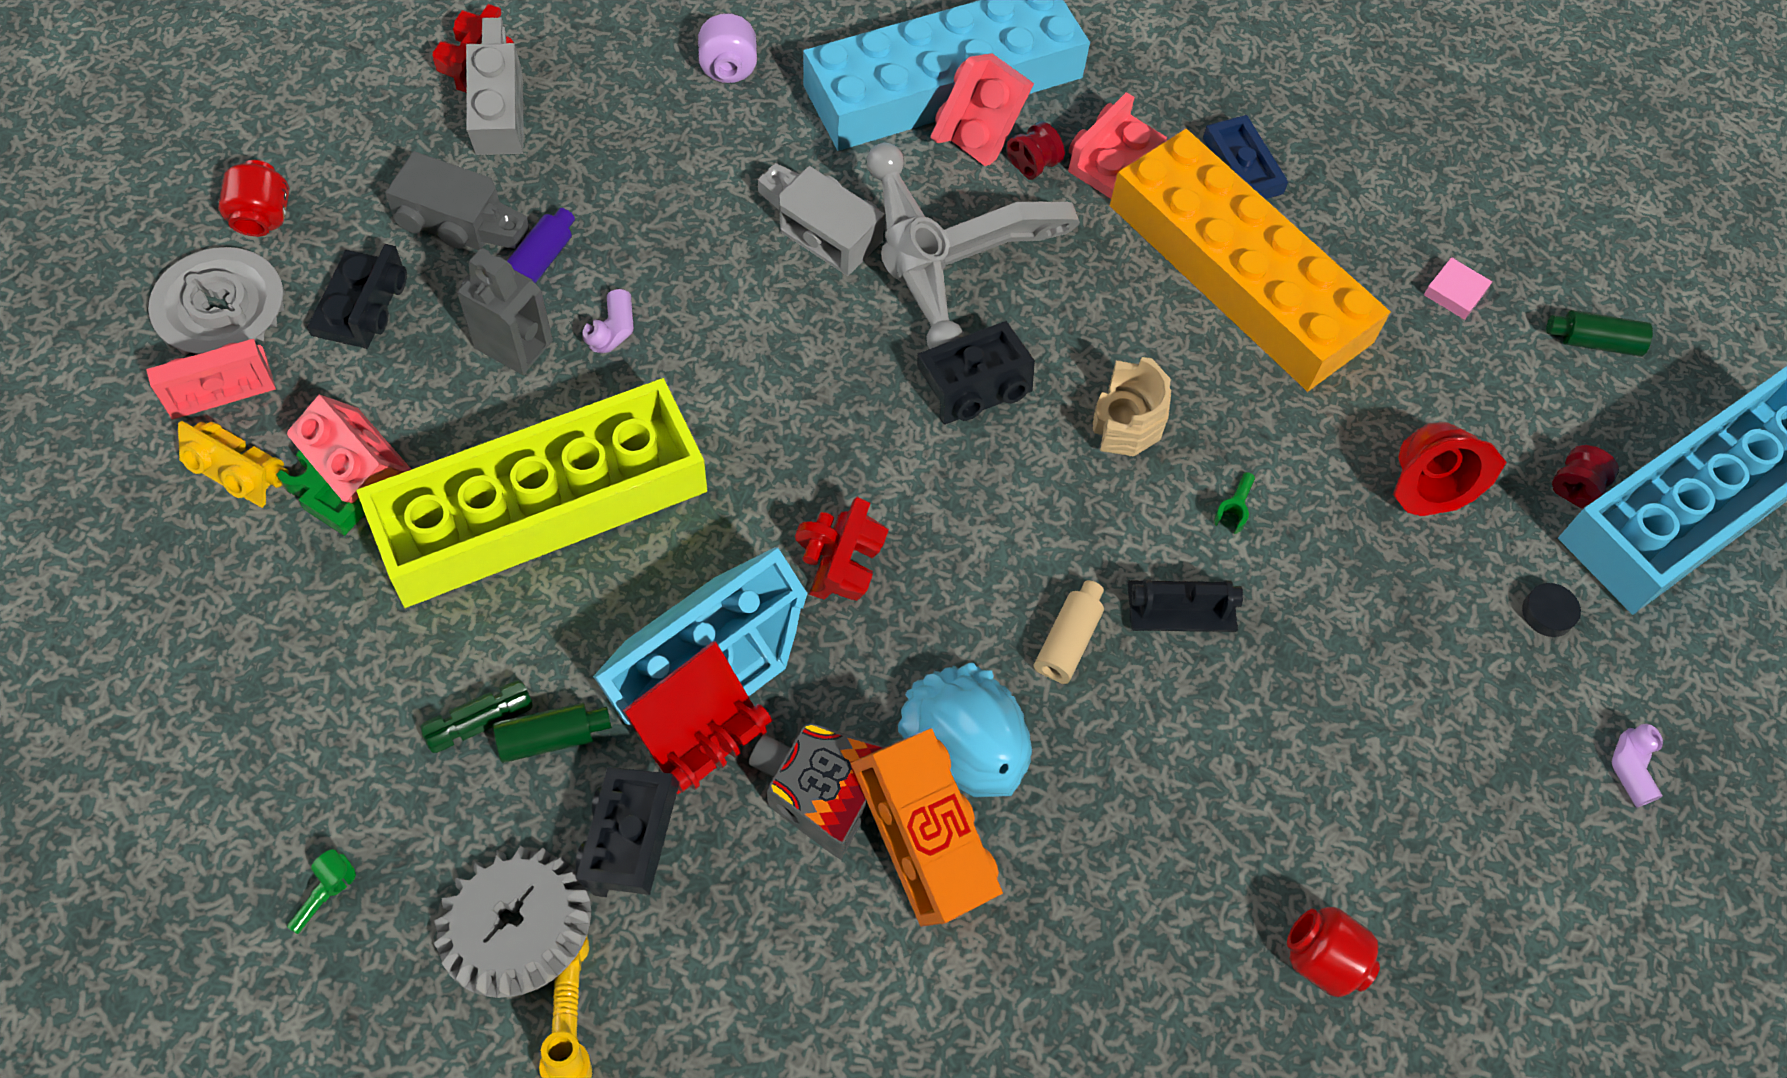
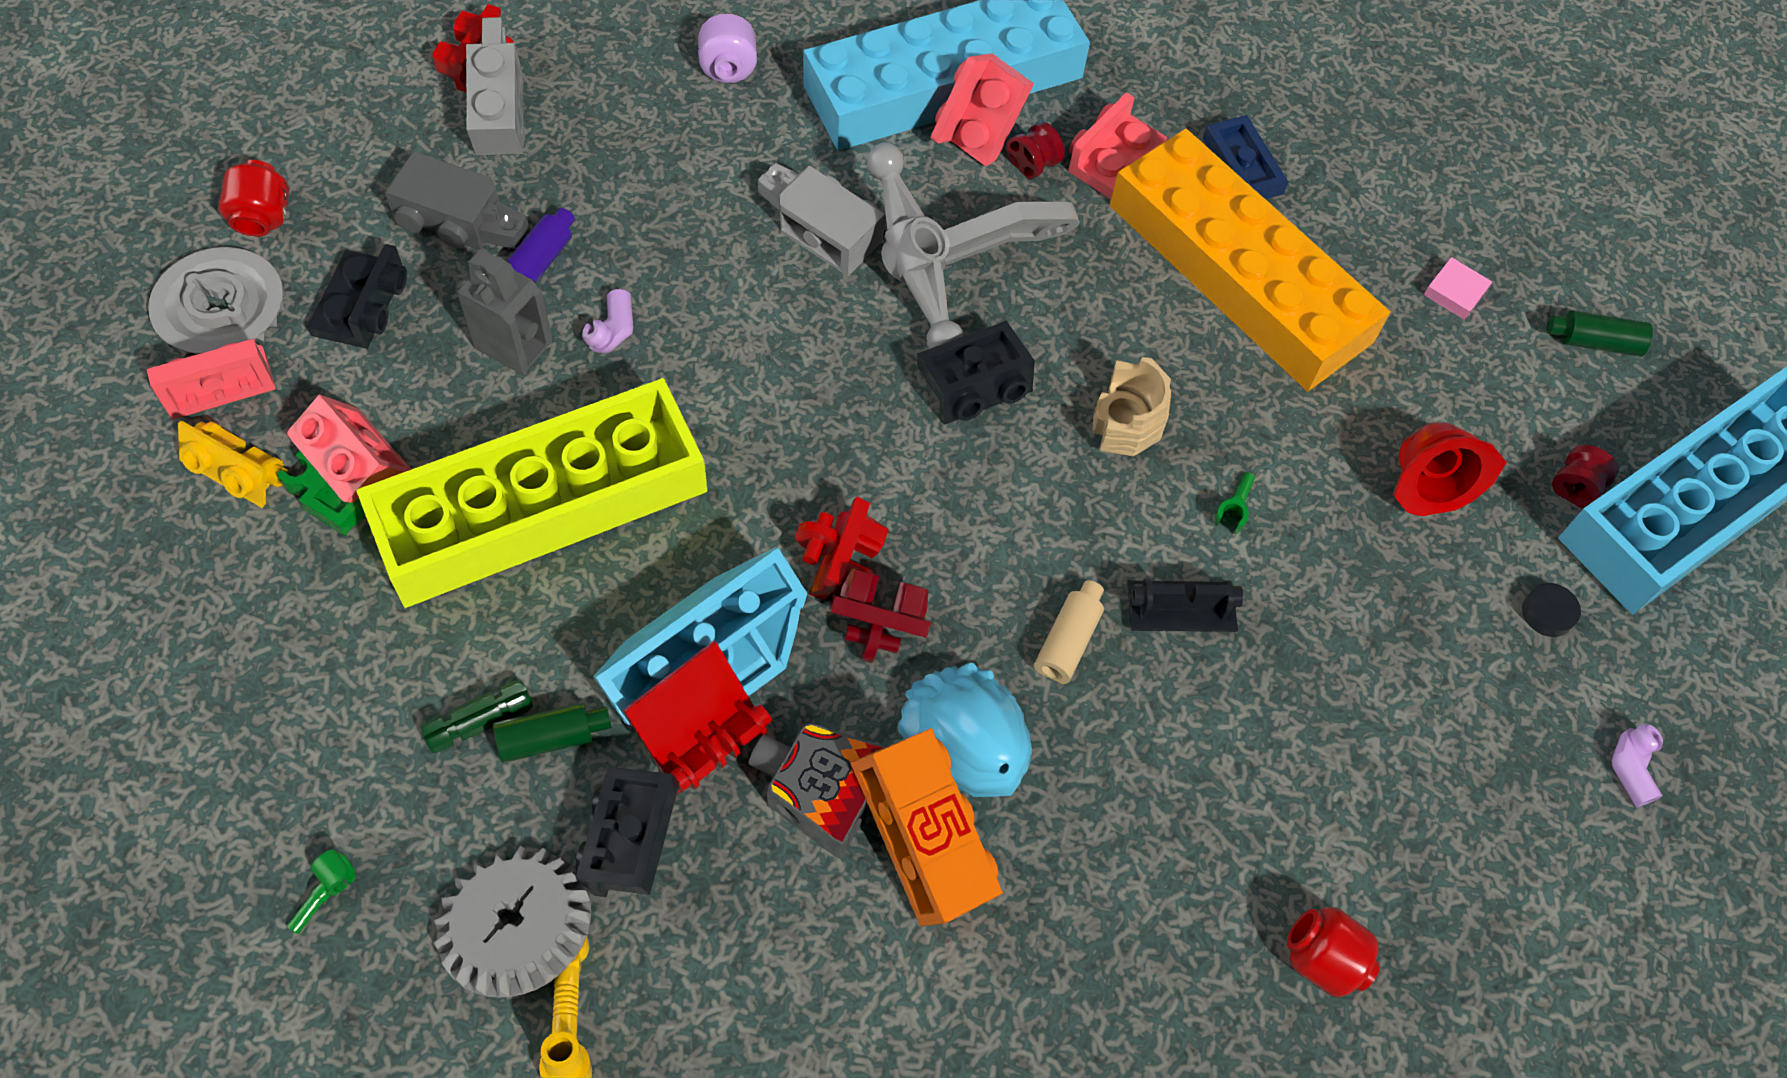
none -> dark red hips [829,568,931,663]

